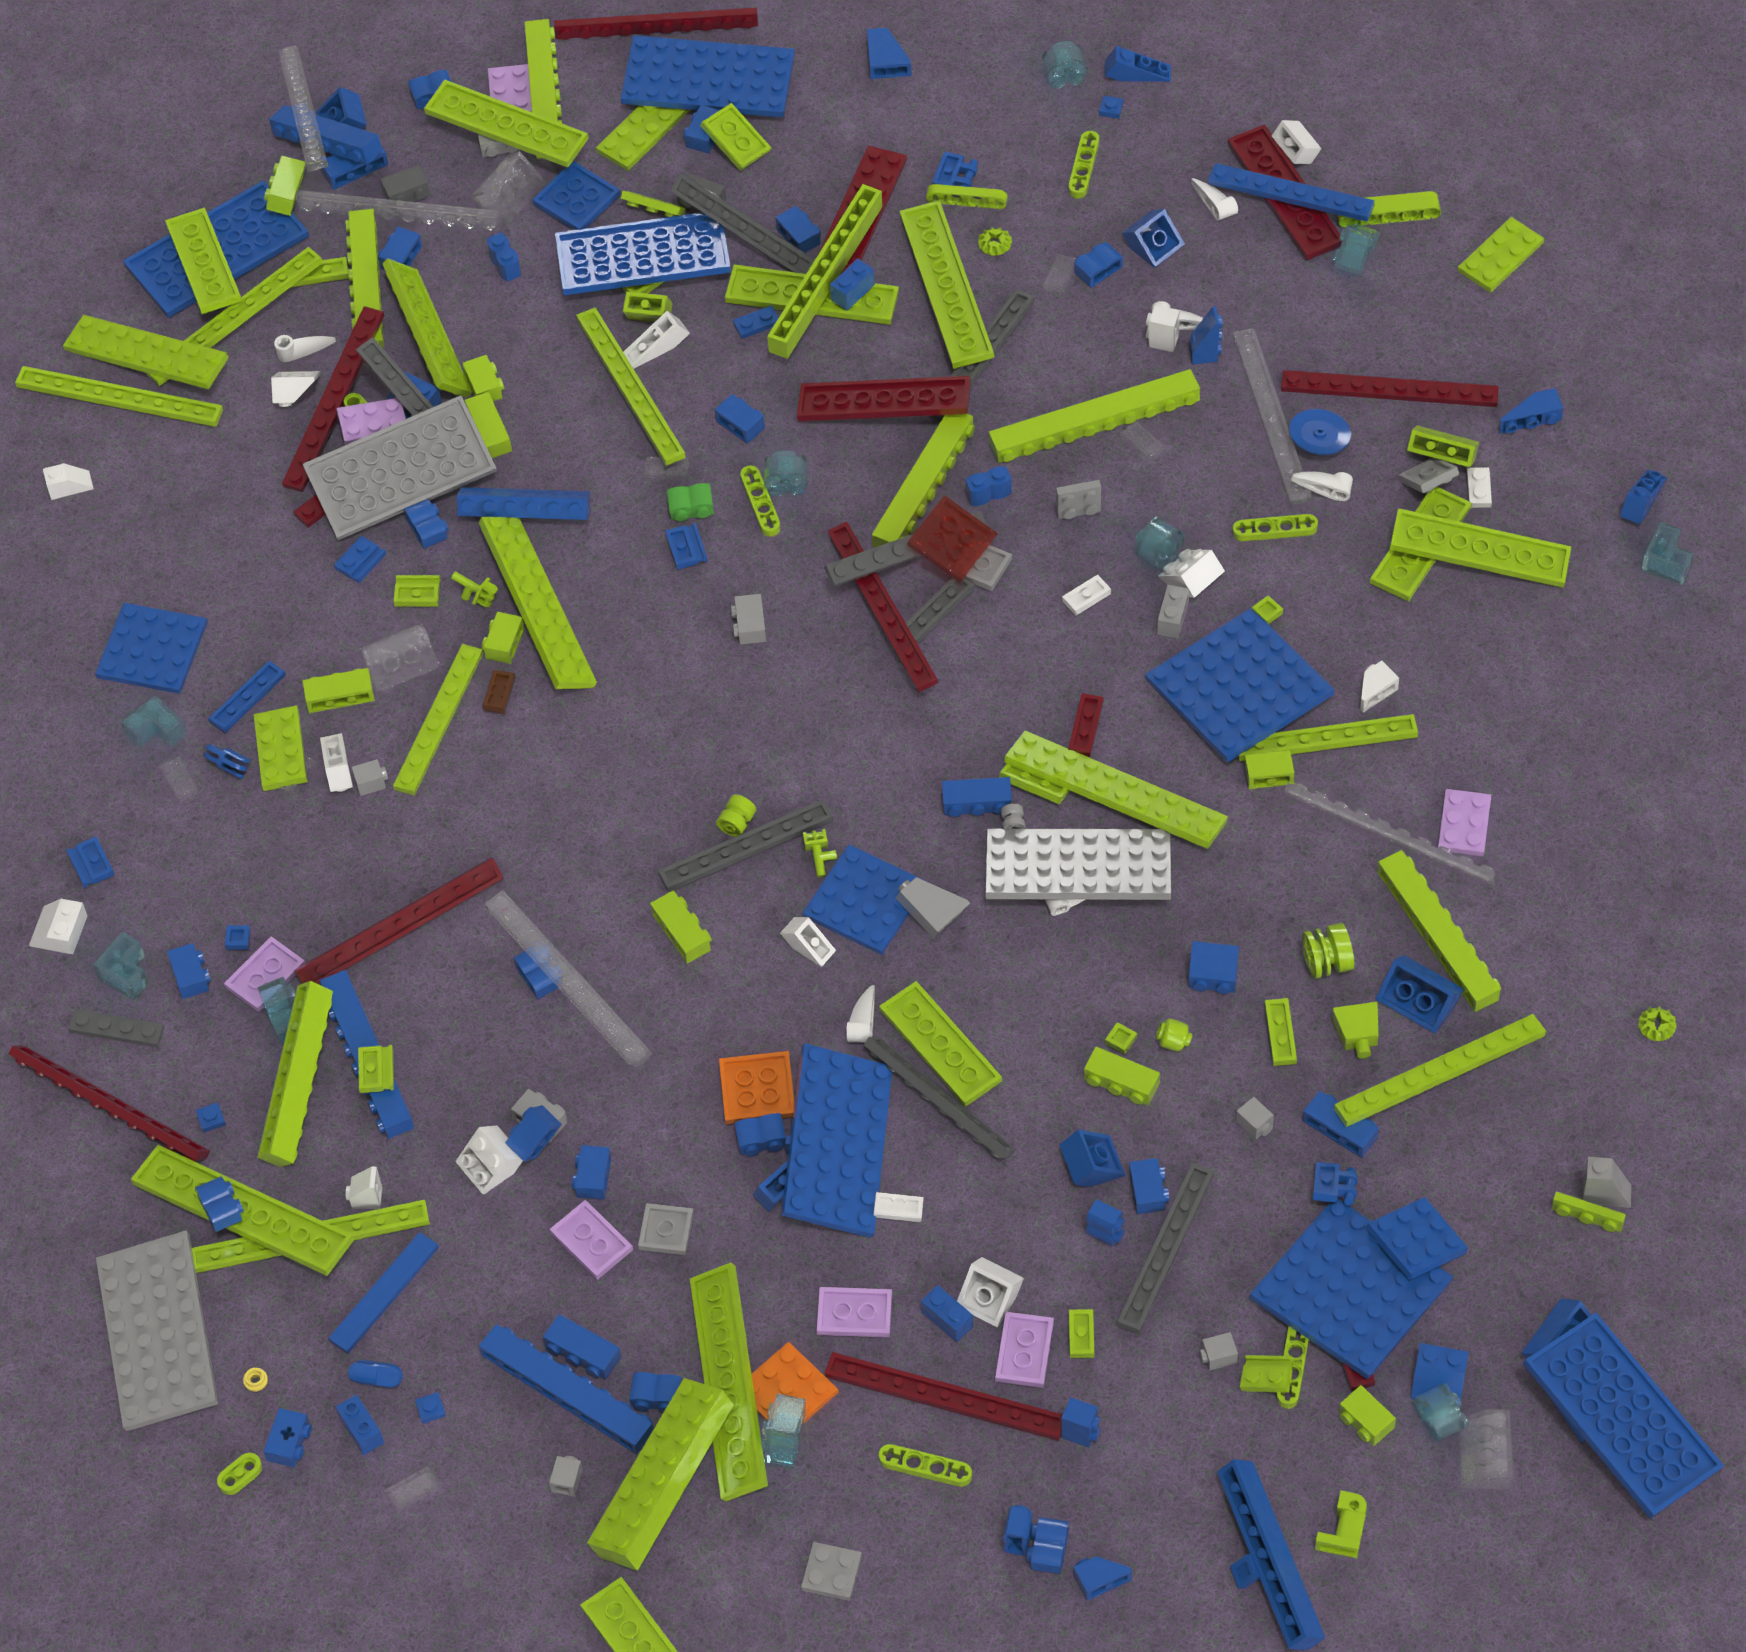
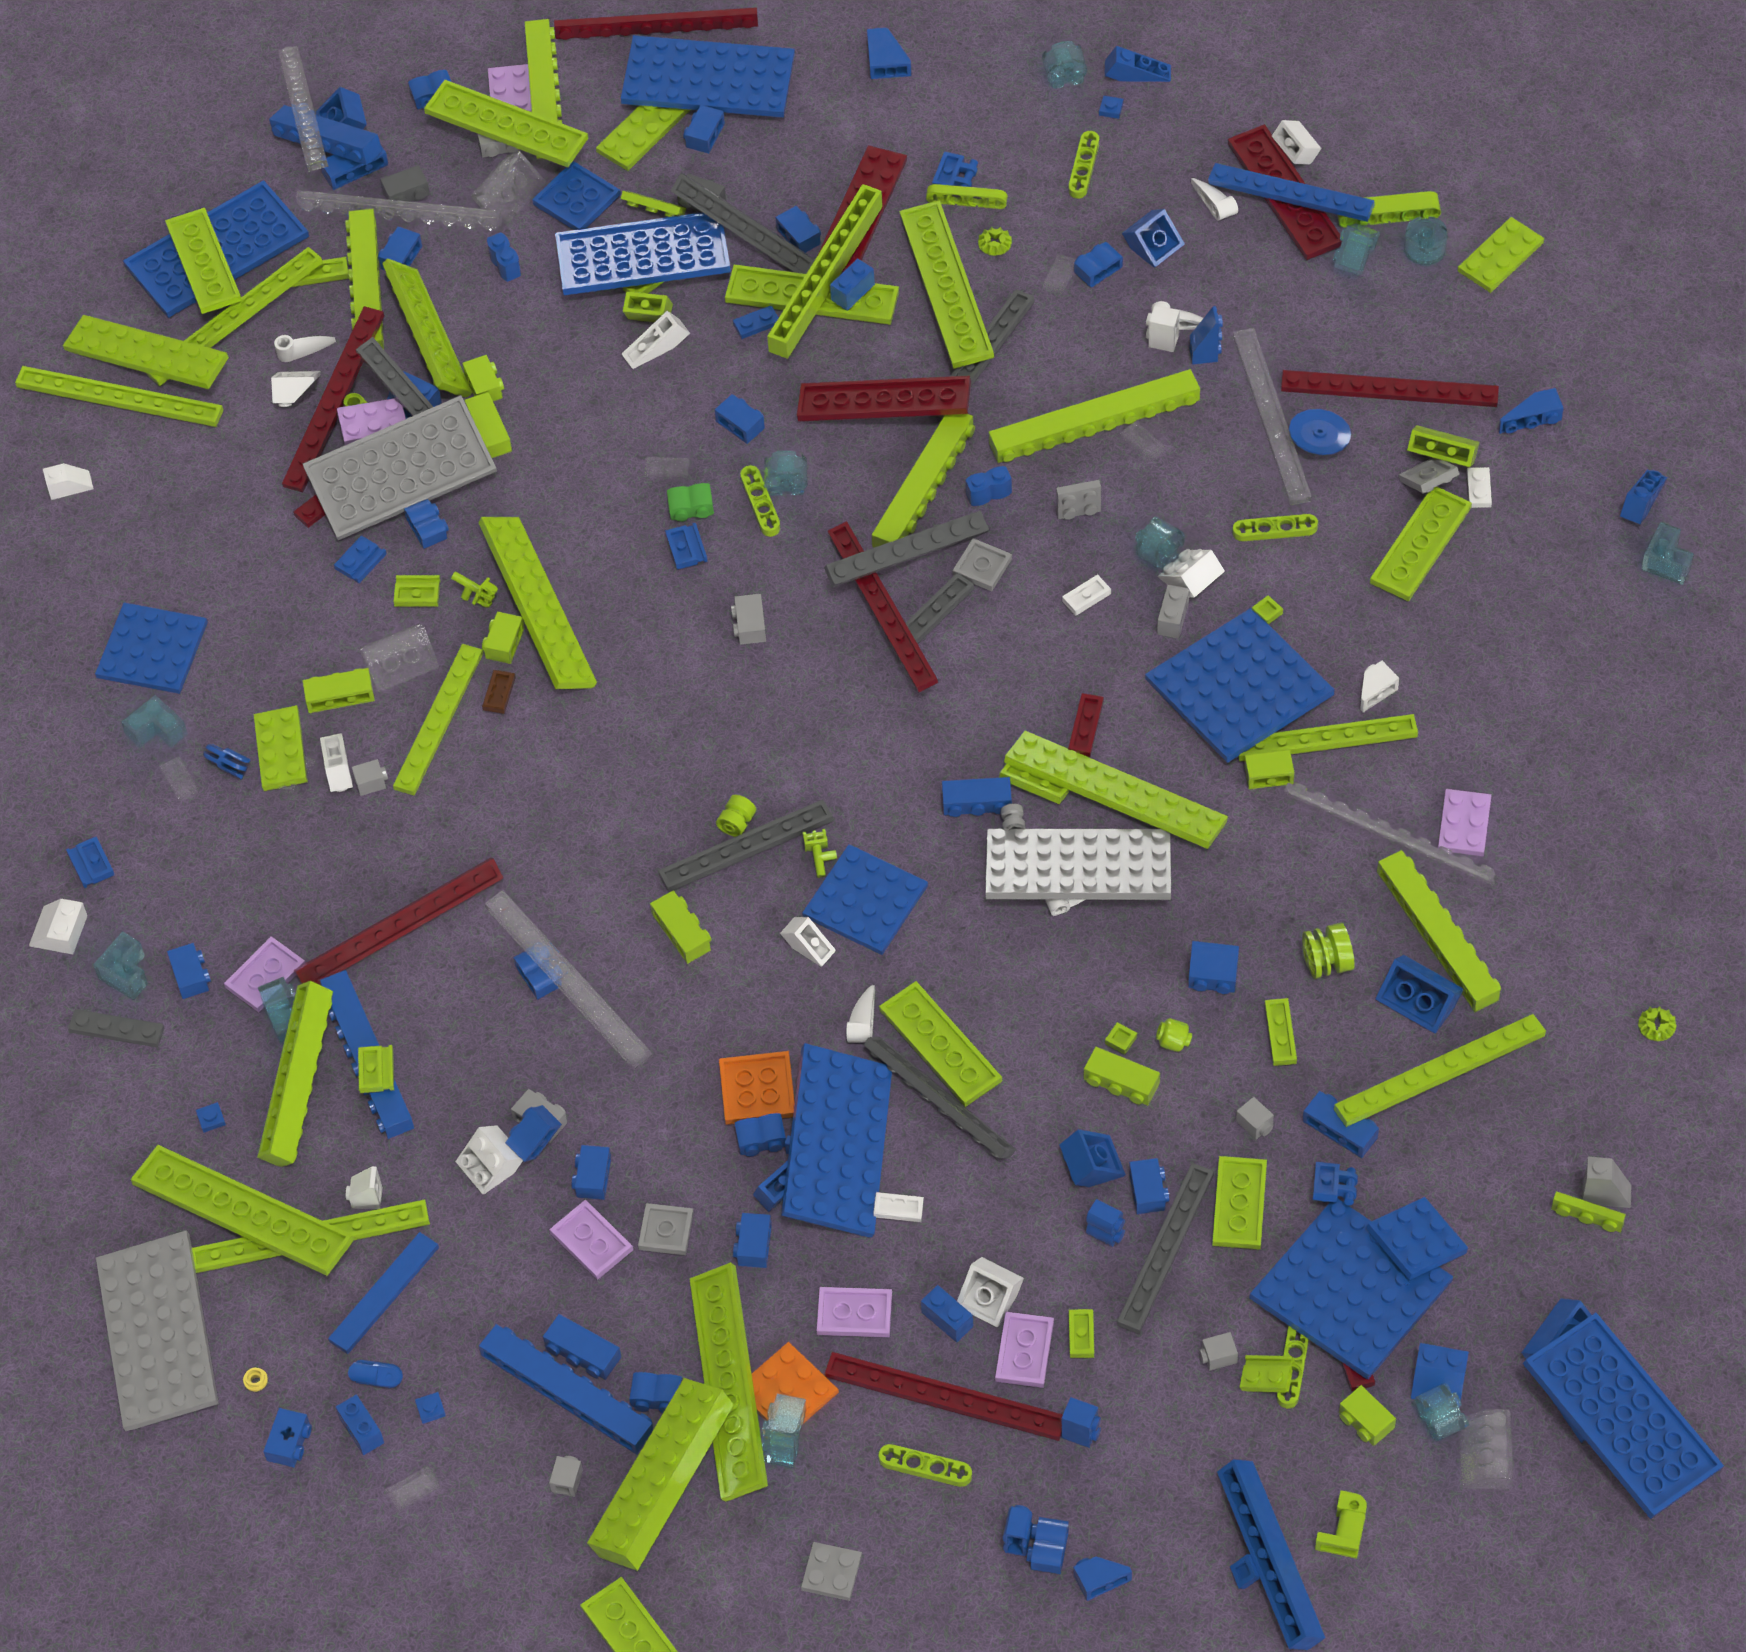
dark red plate [9,1045,210,1162] -> none
blue brick [195,1176,244,1232] -> none
blue tile [208,661,286,733] -> none
lime plate [217,1453,262,1495] -> none
blue plate [225,925,251,950] -> none
lime brick [264,156,306,216] -> none
blue brick [457,487,591,520] -> none
lime plate [576,307,685,466] -> none
lime tile [700,103,771,171] -> none
light grey slope [896,877,970,938] -> none
clear red plate [907,495,998,583] -> none
white piece [1291,472,1353,501] -> none
lime torso [1332,1002,1378,1059] -> none
lime plate [1390,508,1571,588] -> none
none -> blue brick [733,1213,772,1268]
none -> lime plate [1212,1156,1267,1250]
none -> clear light blue brick [1404,216,1448,267]

